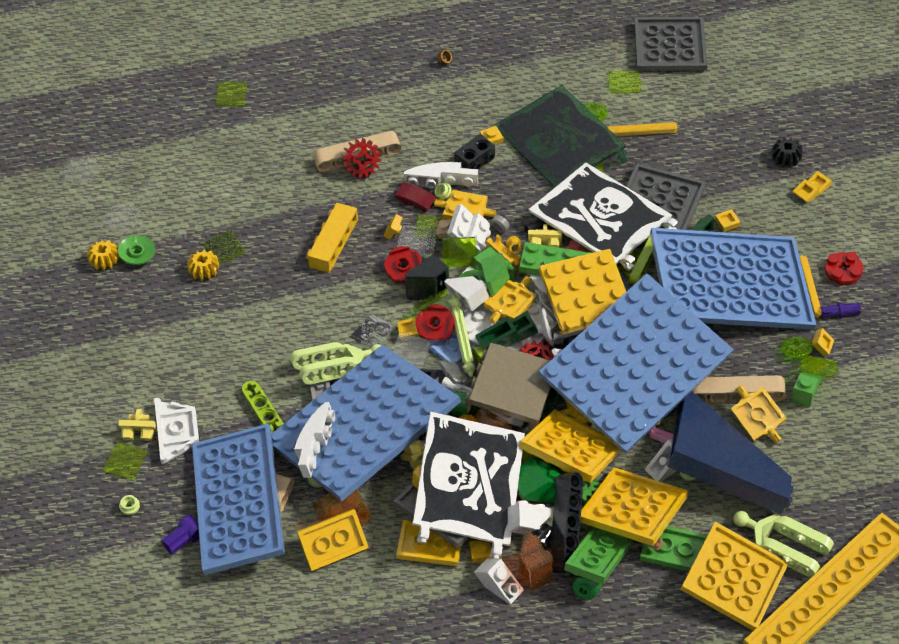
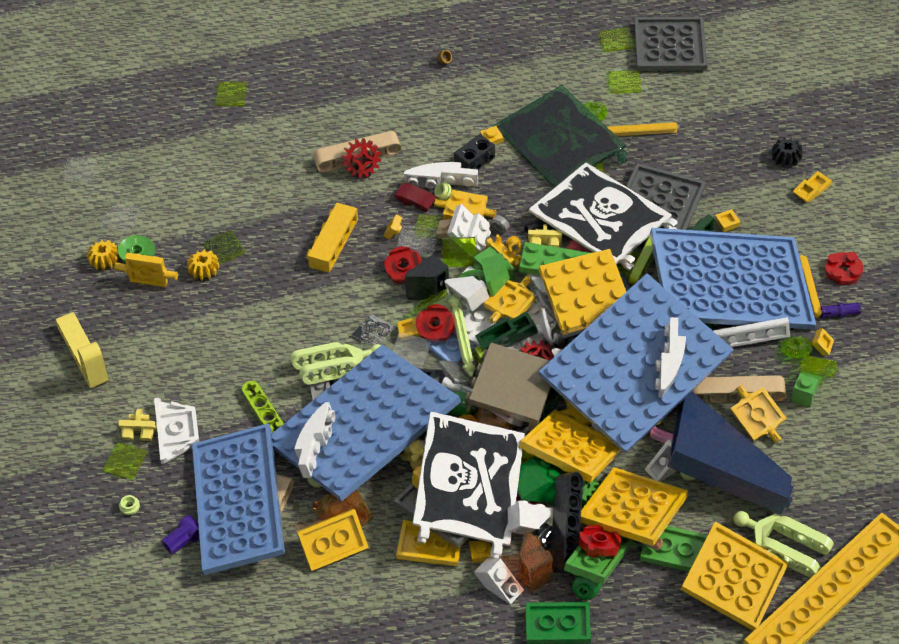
none -> light yellow beam [55,312,109,389]
none -> yellow plate [114,253,178,287]
none -> green plate [526,602,591,644]
none -> red plate [578,525,621,558]
none -> clear neon green piece [599,27,634,52]
none -> white slope [655,317,686,398]
none -> white tile [713,318,790,347]

